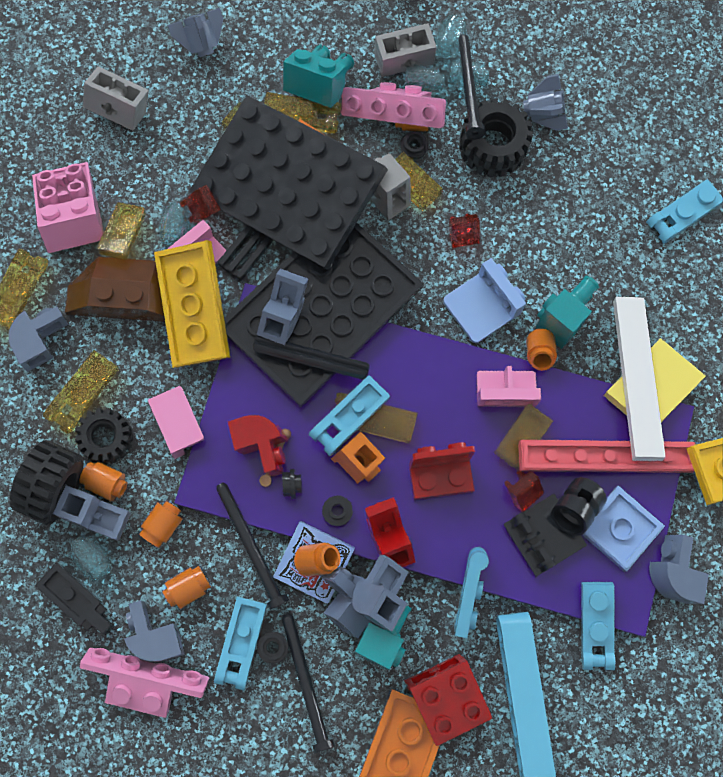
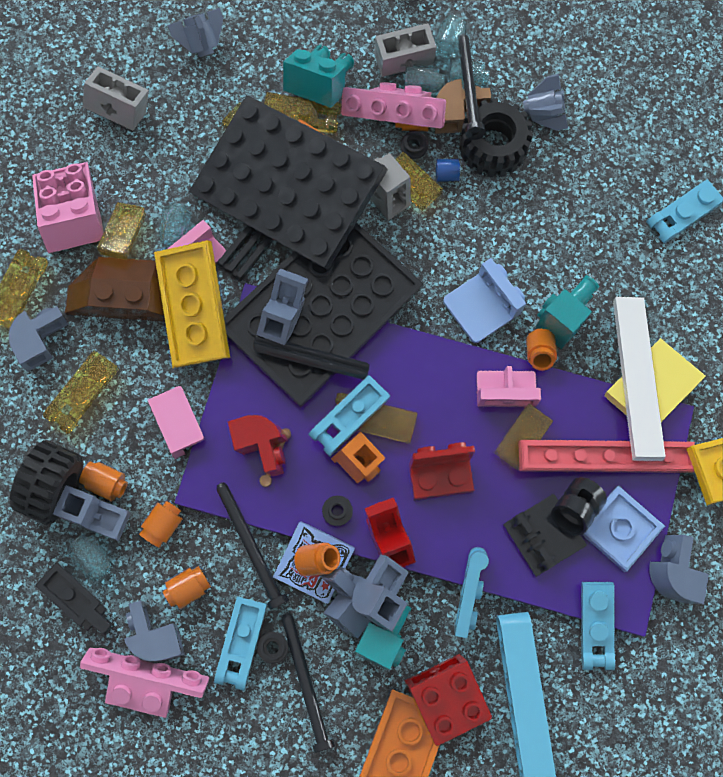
black tyre [74,407,133,465] -> none
clear red tile [180,184,221,224] -> none
black plate [282,469,302,499] -> none
clear red tile [449,214,480,248] -> none
clear red tile [504,470,544,512] -> none
none -> medium nougat brick [435,79,491,134]
none -> blue hose [436,159,460,182]

